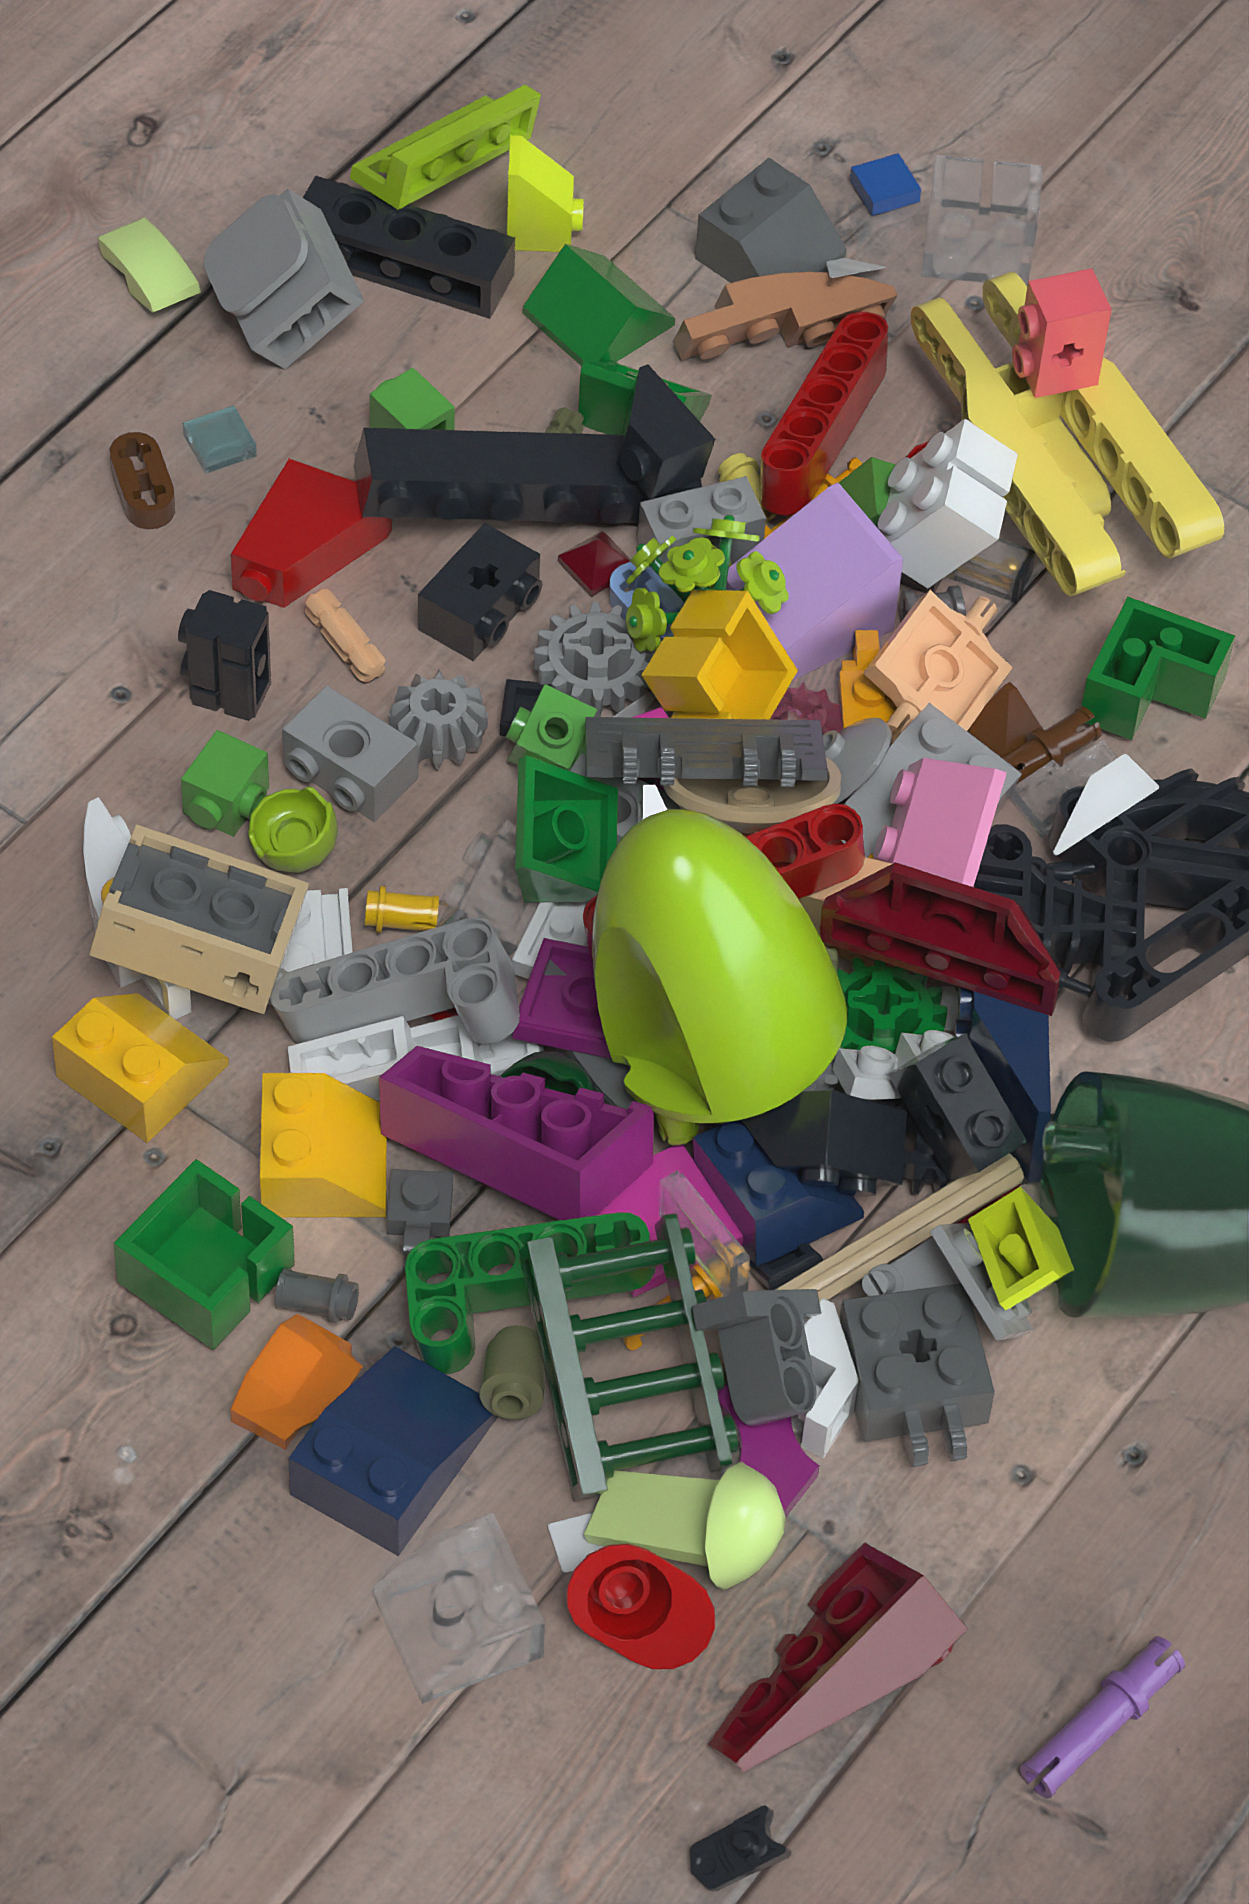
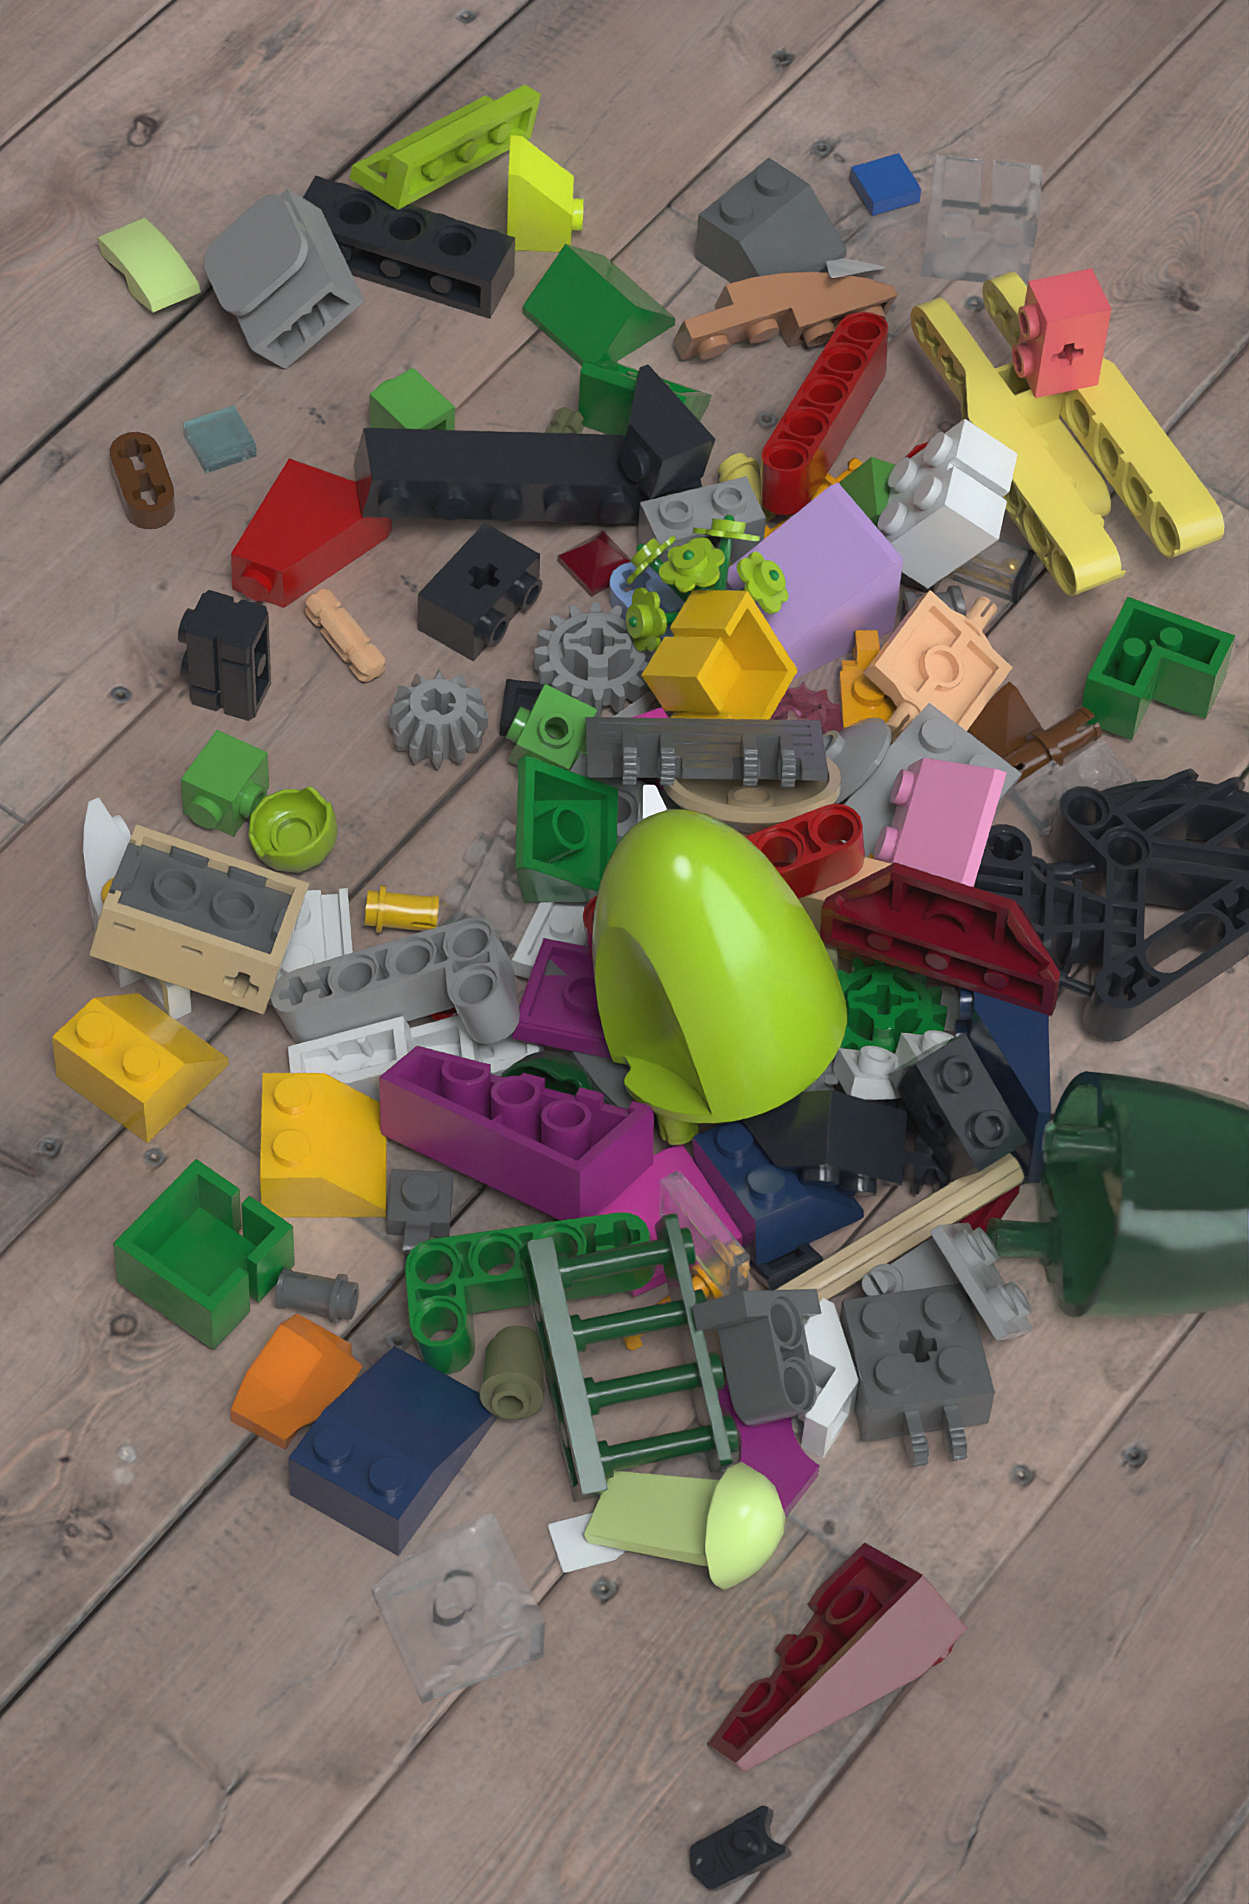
light grey brick [282,685,418,822] -> none
red piece [567,1543,715,1669] -> none
neon yellow slope [968,1186,1074,1311] -> none
medium lavender pin [1020,1636,1185,1798] -> none
white sticker [1053,754,1159,855] -> none

